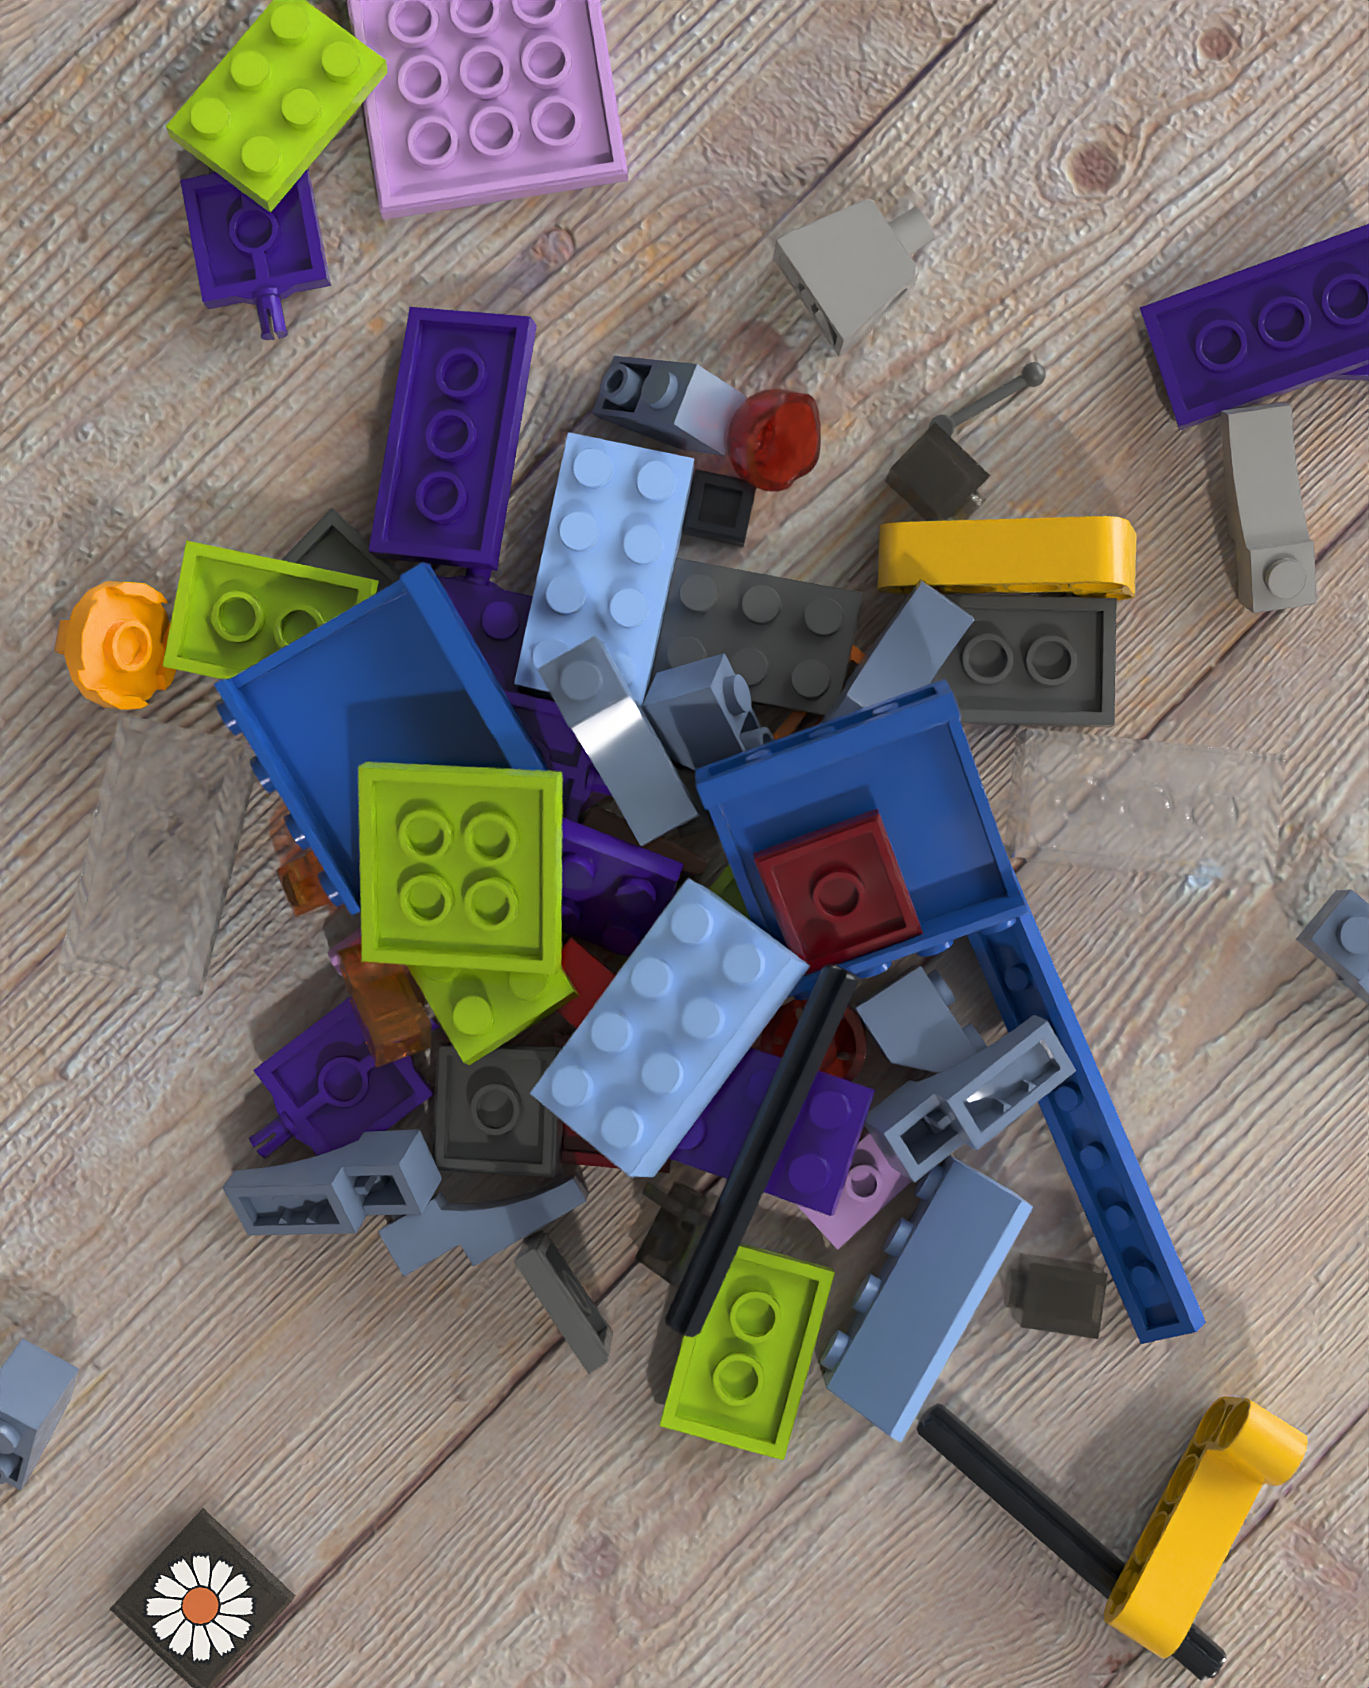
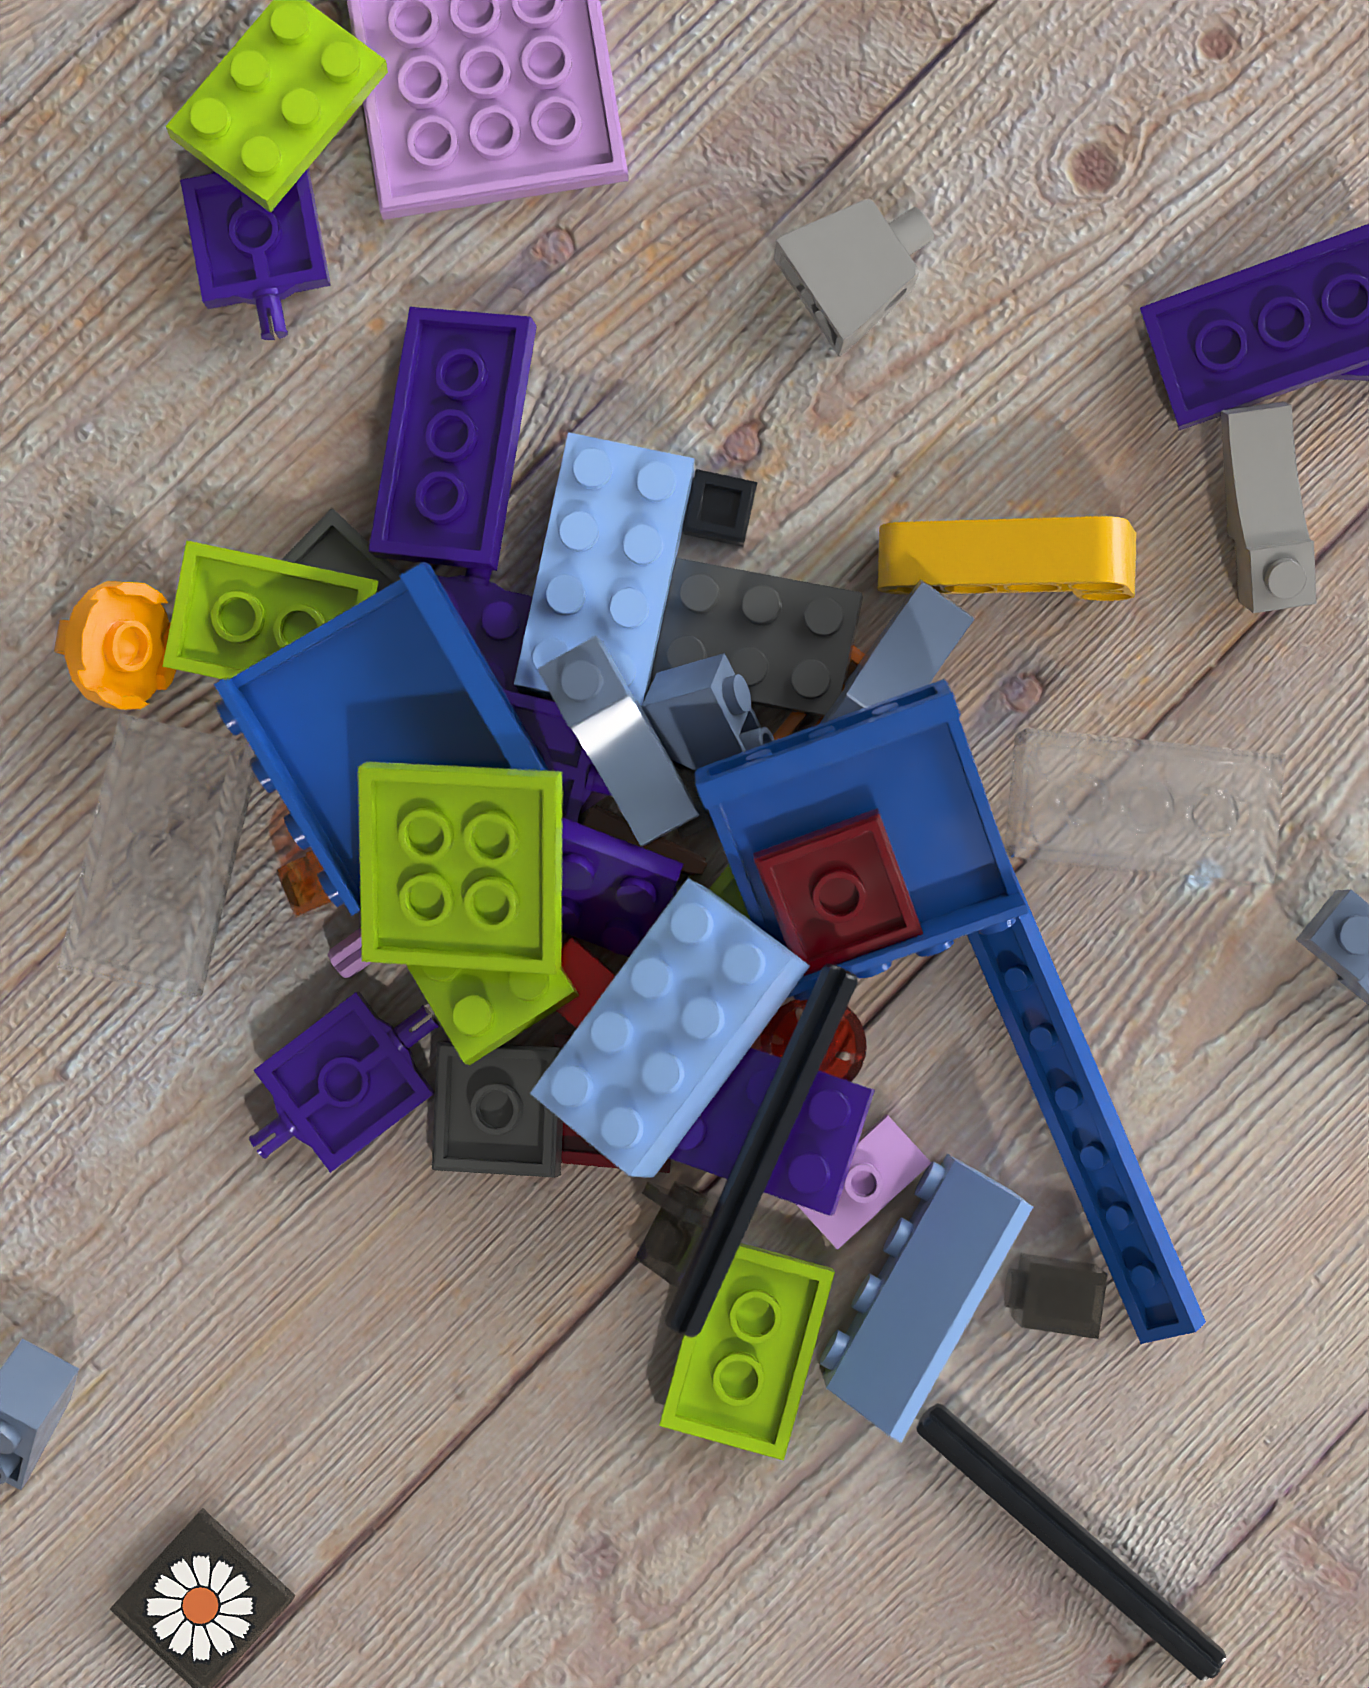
sand blue slope [223,1130,442,1235] -> none
clear orange leg [336,942,431,1068] -> none
sand blue slope [378,1172,589,1277] -> none
dark grey tile [514,1230,613,1374] -> none
sand blue slope [592,356,747,456] -> none
clear red helmet [727,388,821,492] -> none
sand blue slope [851,965,987,1073] -> none
sand blue slope [864,1015,1076,1183] -> none
clear smoke brick [885,422,991,521] -> none
dark grey hinge [928,362,1046,442] -> none
dark grey plate [930,594,1117,728] -> none
yellow beam [1104,1396,1308,1658] -> none

